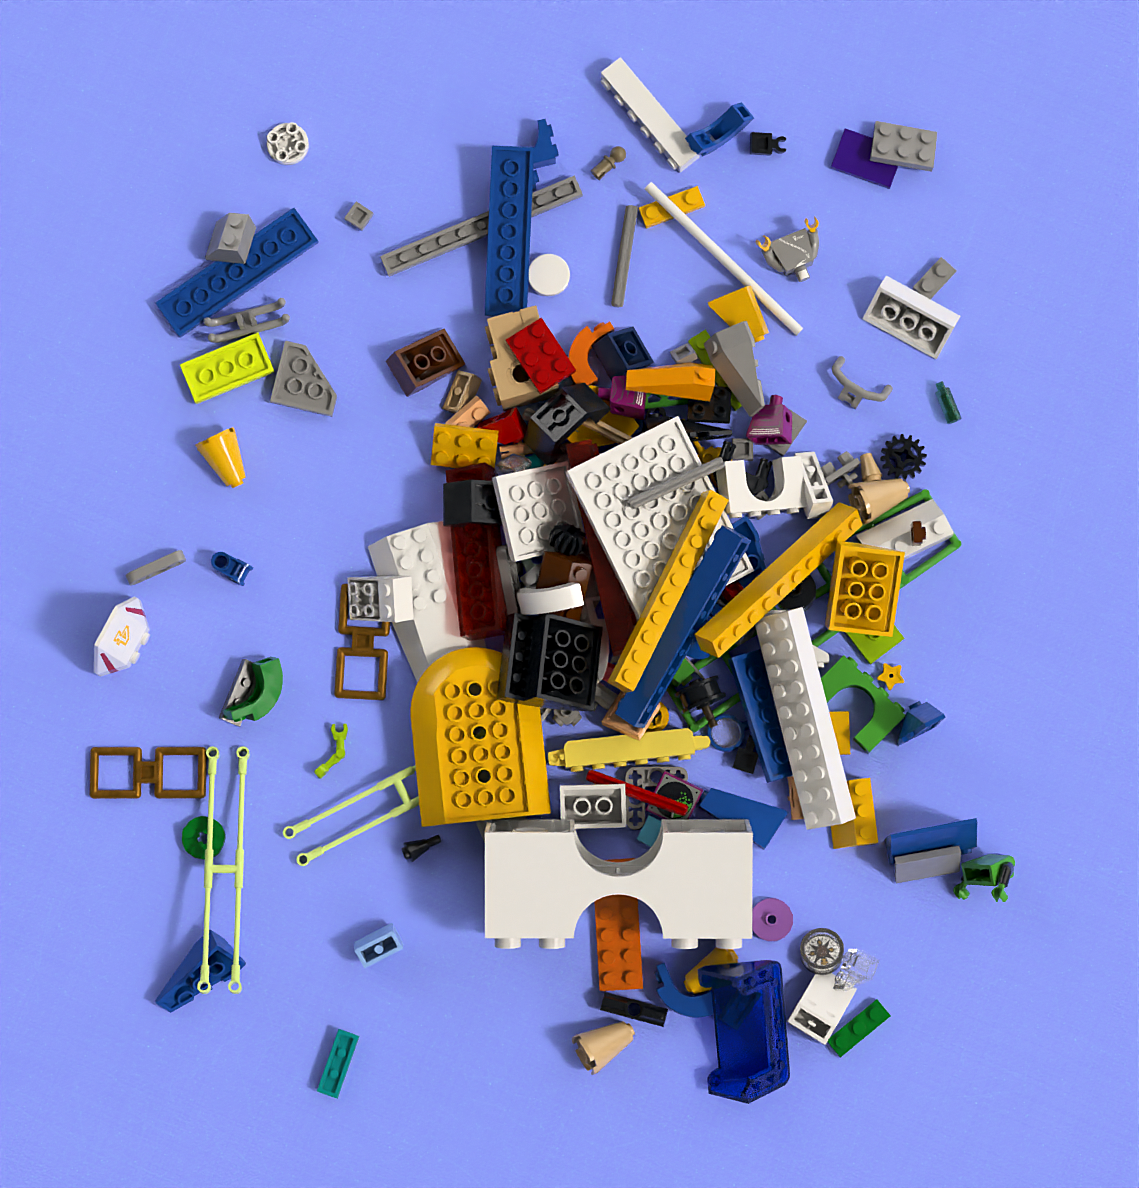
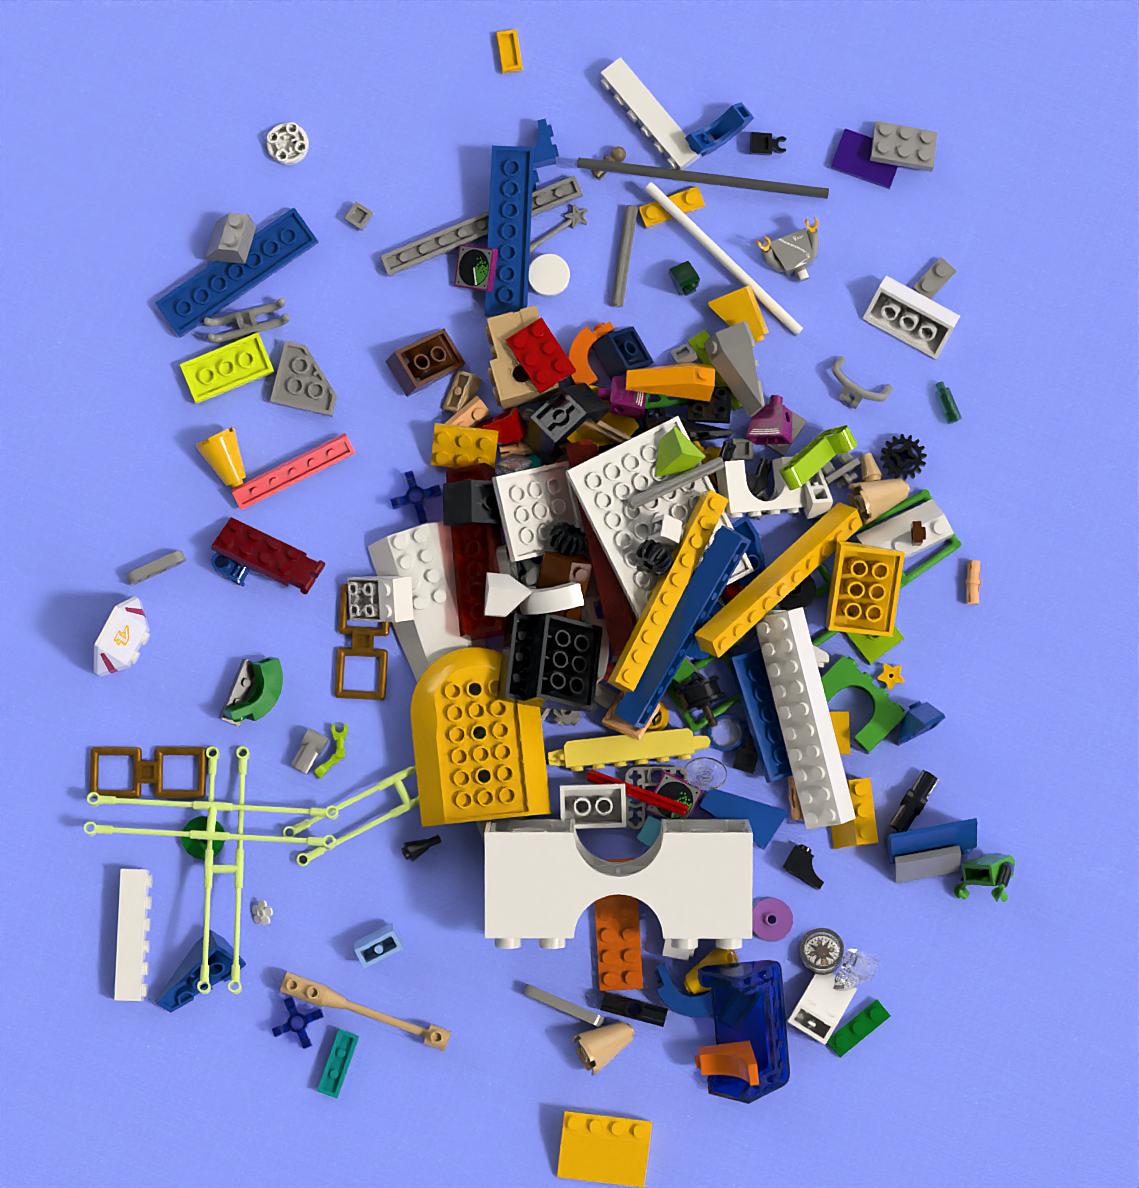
none -> yellowish green bar [84,792,339,850]
none -> white brick [114,869,153,1002]
none -> dark red hinge [211,517,326,595]
none -> coral plate [231,433,355,510]
none -> white plant [252,900,273,925]
none -> clear blue pin [272,997,324,1049]
none -> tan bar [280,972,452,1052]
none -> light grey piece [291,728,329,774]
none -> clear blue pin [390,470,442,524]
none -> tile [454,244,498,292]
none -> white slope [484,572,532,617]
none -> yellow tile [496,29,523,74]
none -> light grey beam [522,984,605,1028]
none -> light grey piece [530,204,588,253]
none -> yellow slope [557,1111,652,1188]
none -> dark grey piece [577,157,829,199]
none -> black gear [634,539,673,576]
none -> white slope [648,514,684,546]
none -> lime slope [655,426,705,477]
none -> white brick [662,939,695,961]
none -> dark green slope [668,260,700,296]
none -> clear dish [684,757,727,790]
none -> orange arch [695,1040,759,1086]
none -> lime beam [779,425,858,490]
none -> black arch [782,844,824,891]
none -> black piece [889,770,939,832]
none -> light nougat pin [964,560,982,605]

